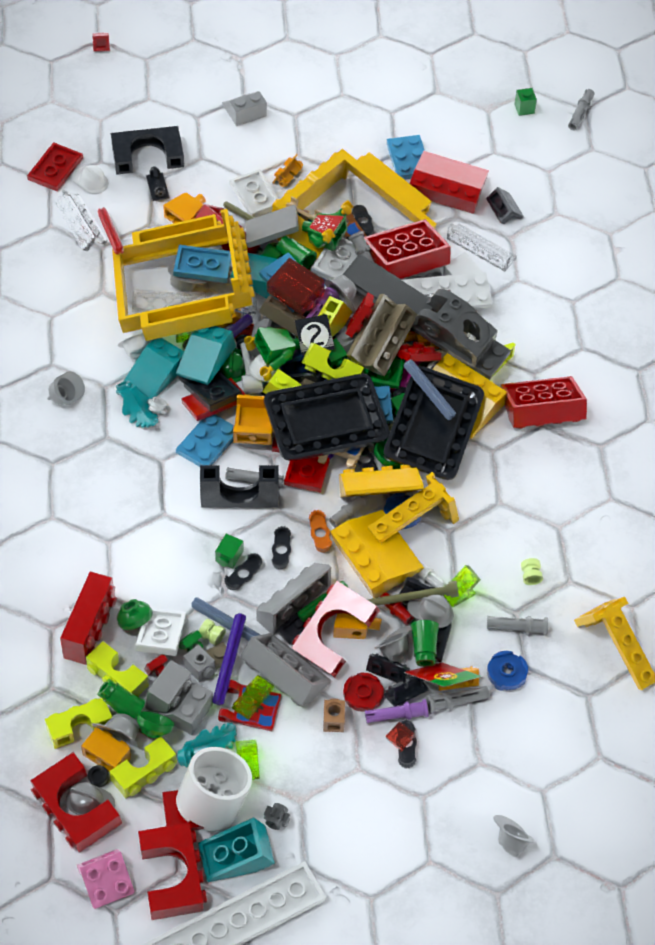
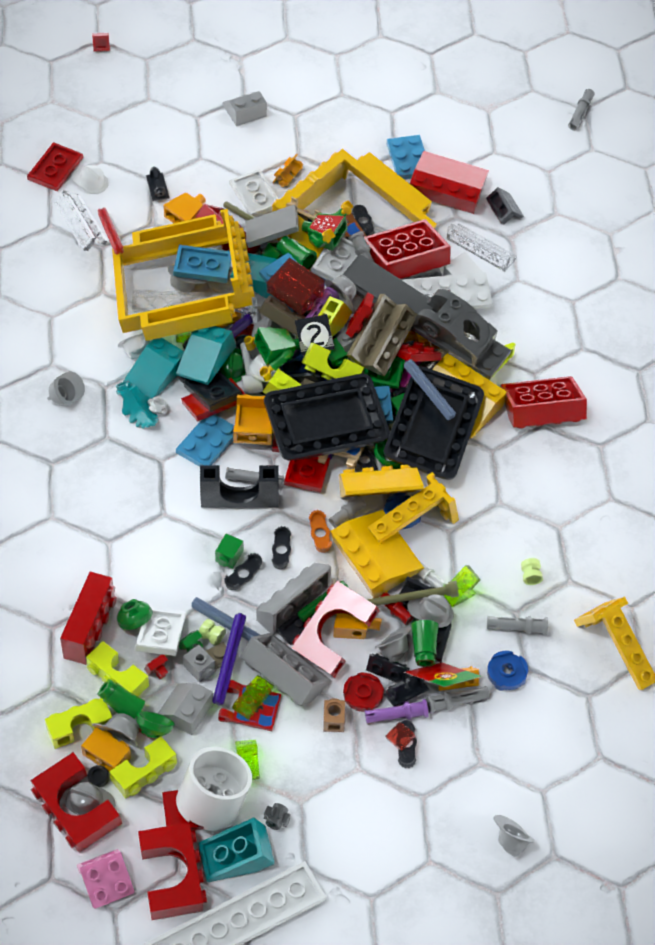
black arch [110,126,184,175] -> none
light grey slope [145,660,192,713] -> none
teal plant [177,722,237,768] -> none
green brick [514,88,537,116] -> none

